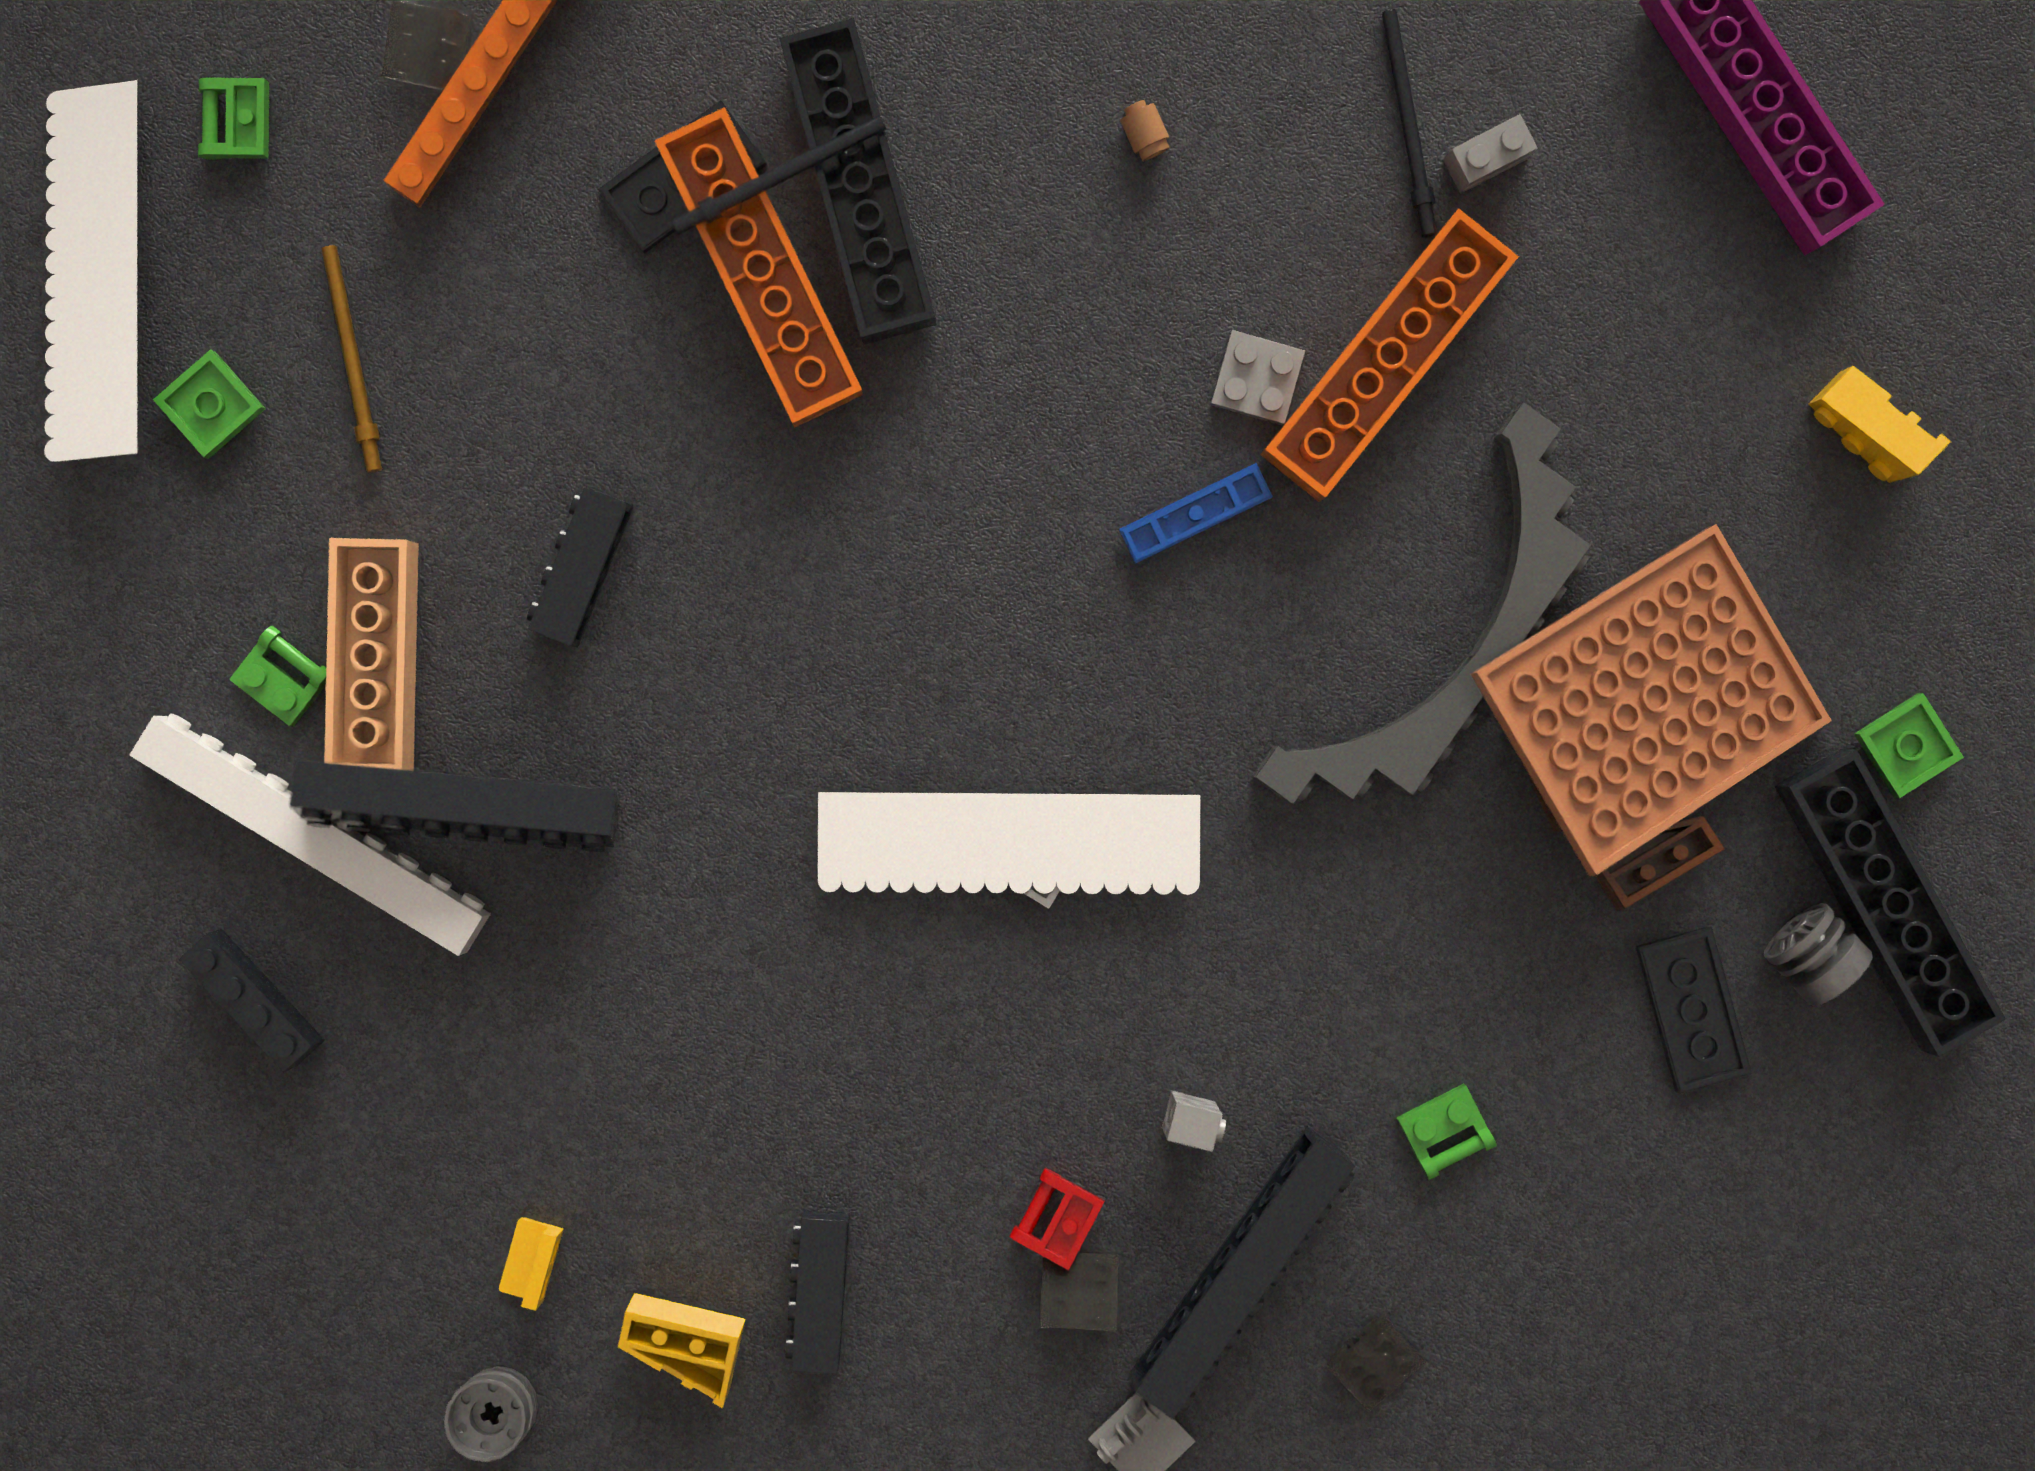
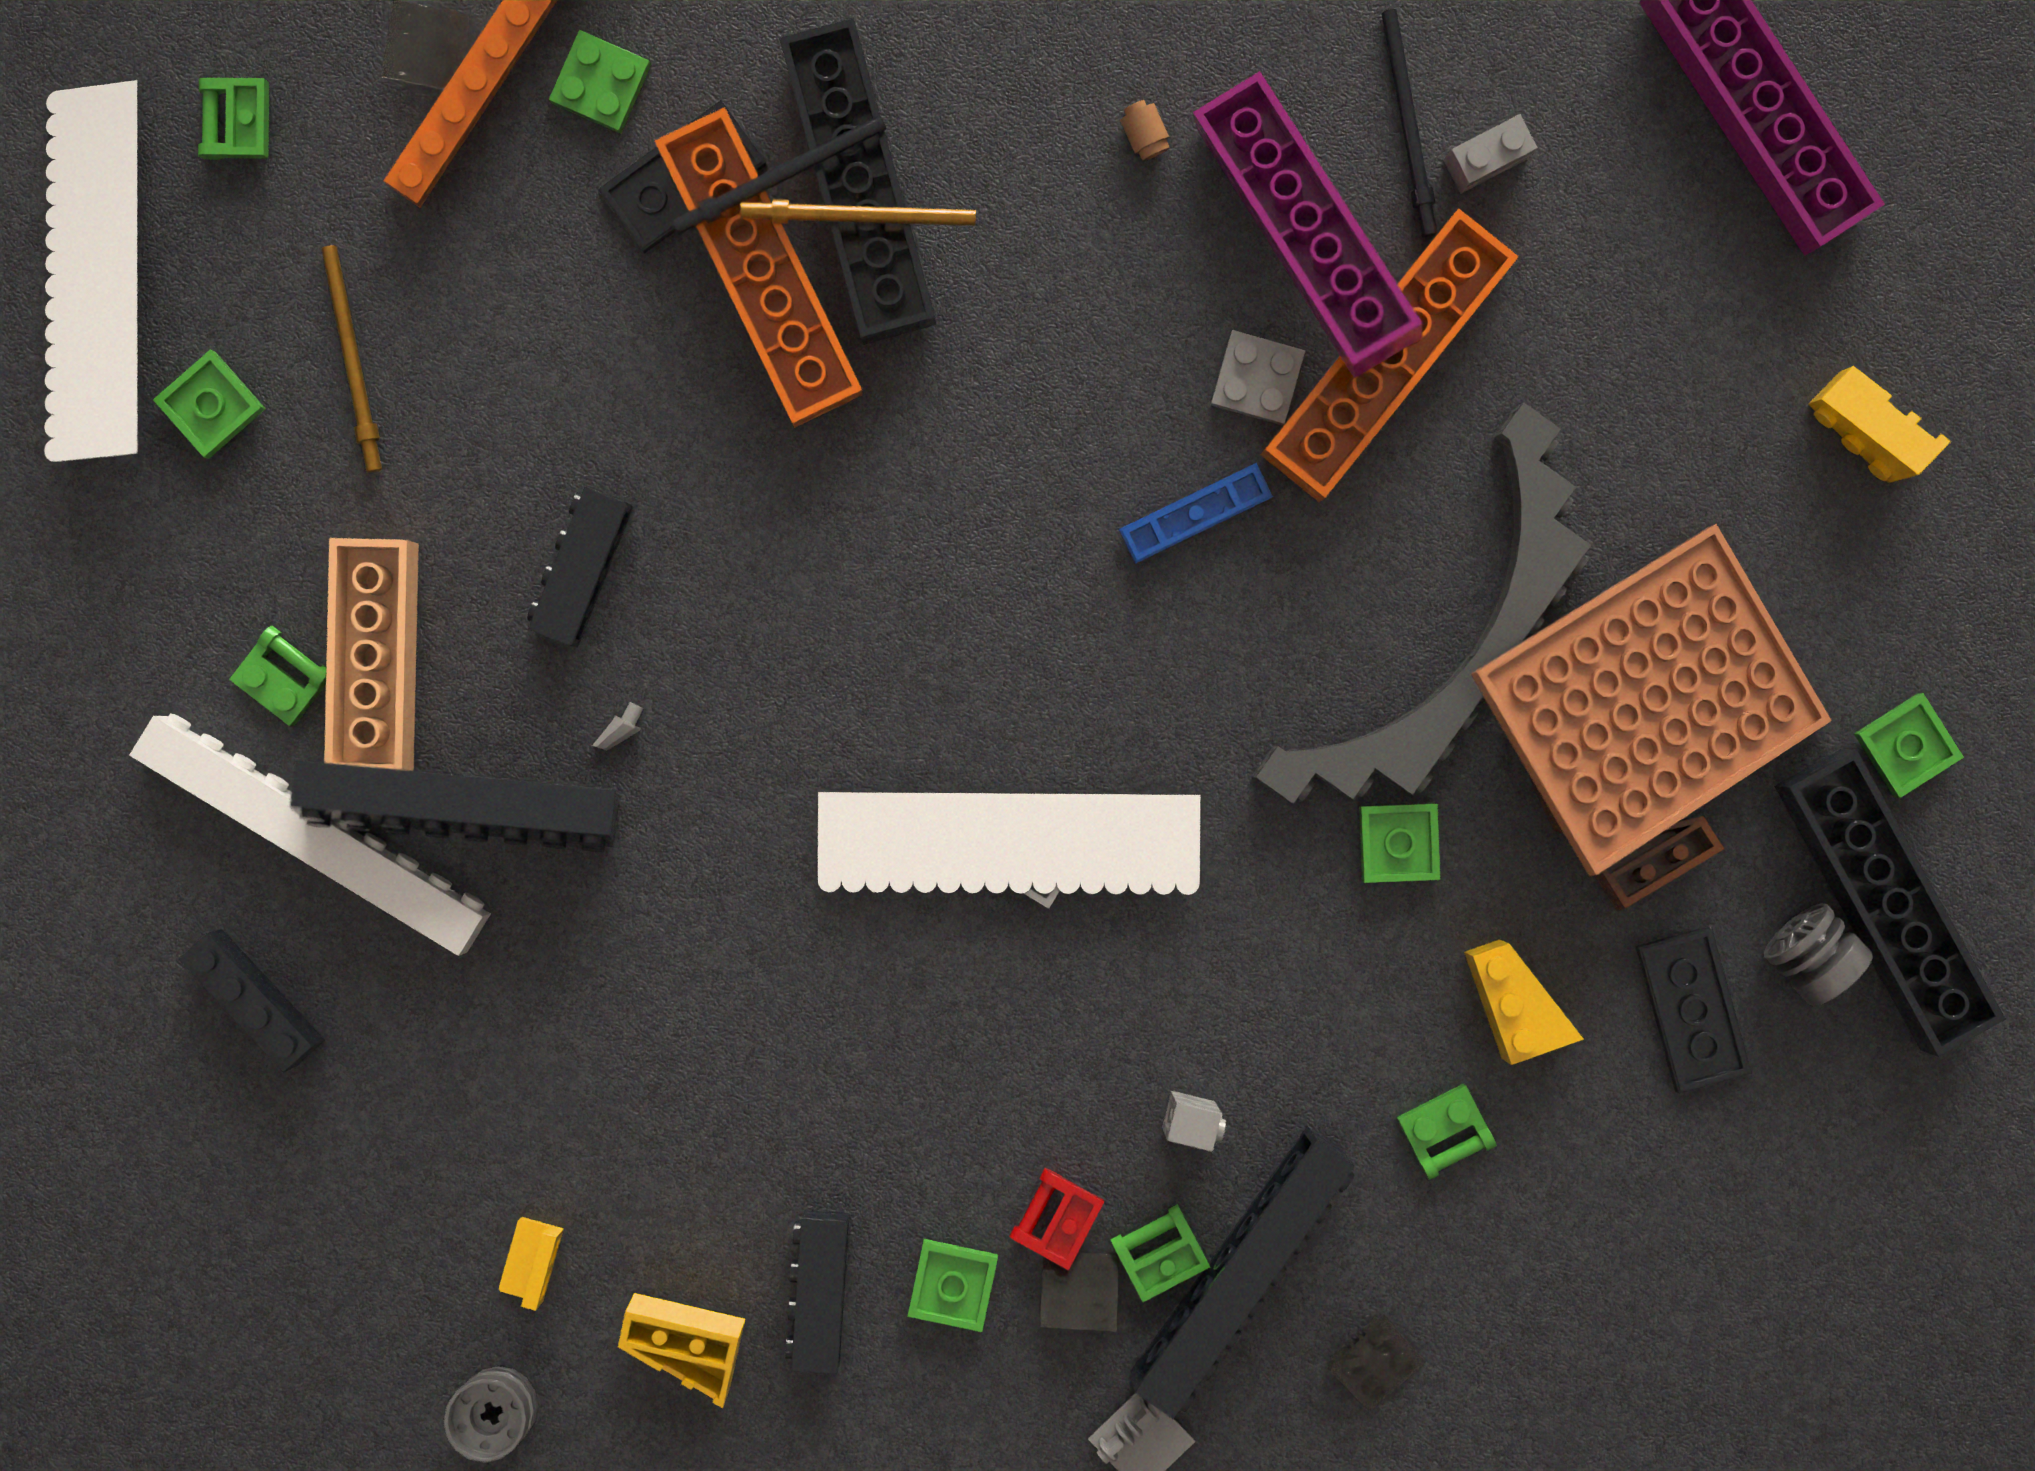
none -> bright green plate [549,30,651,134]
none -> light grey bar [592,702,644,751]
none -> pearl gold bar [741,199,976,226]
none -> bright green plate [907,1239,998,1332]
none -> bright green plate [1111,1204,1210,1302]
none -> magenta brick [1193,71,1422,378]
none -> bright green plate [1359,803,1440,883]
none -> yellow wedge [1464,939,1584,1065]

